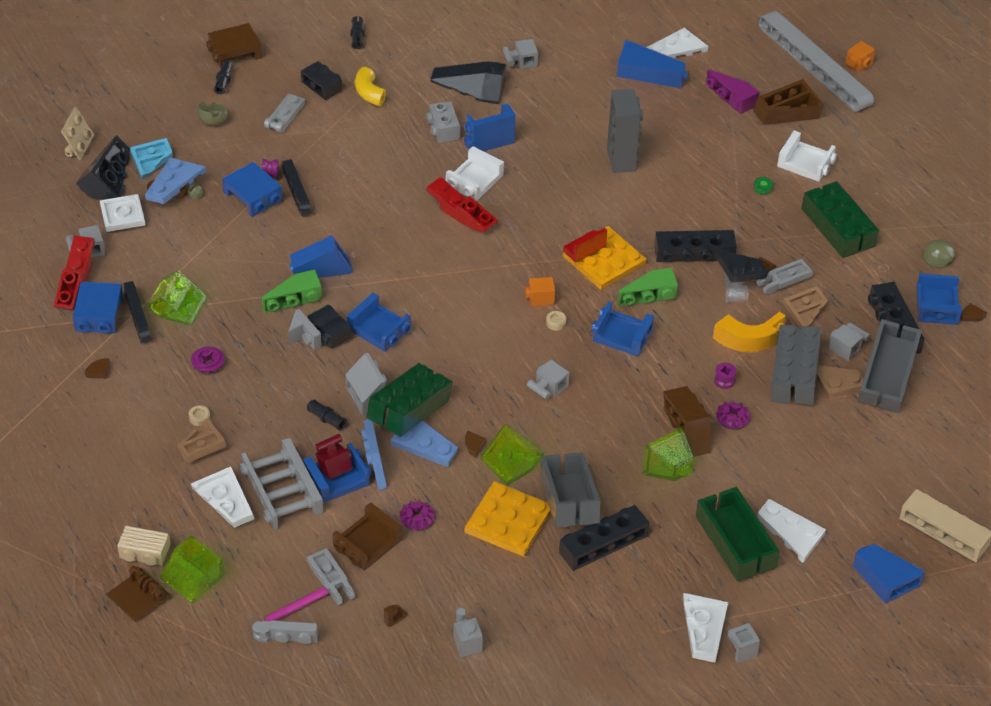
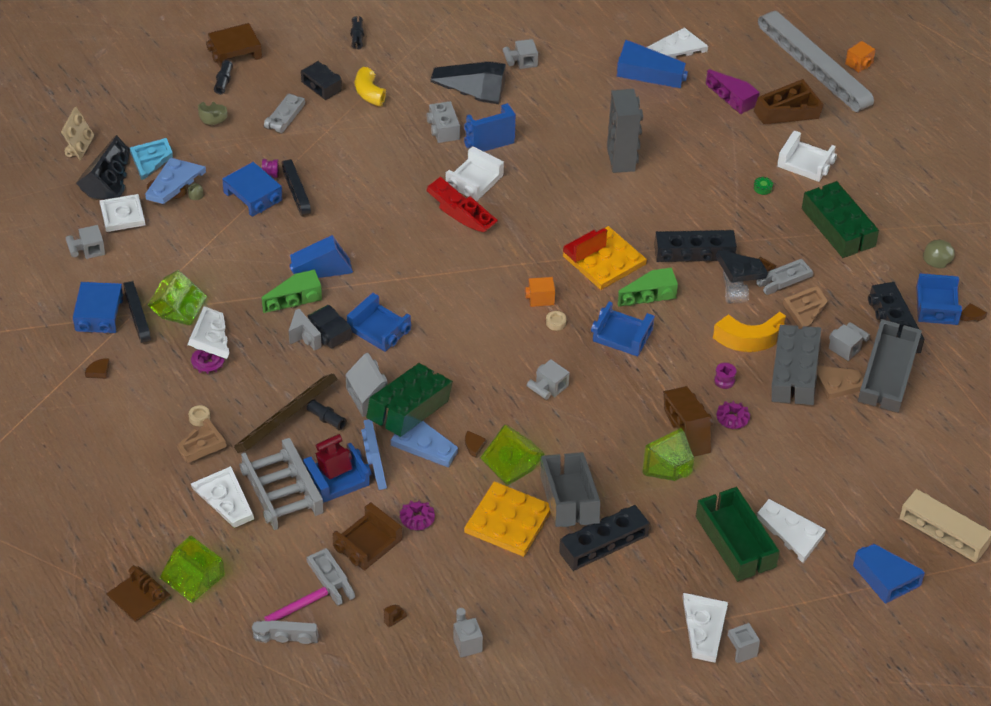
red slope [53,235,95,310] -> none
tan brick [118,525,171,566] -> none
none -> white wing [188,306,229,359]
none -> dark brown tile [234,373,338,453]

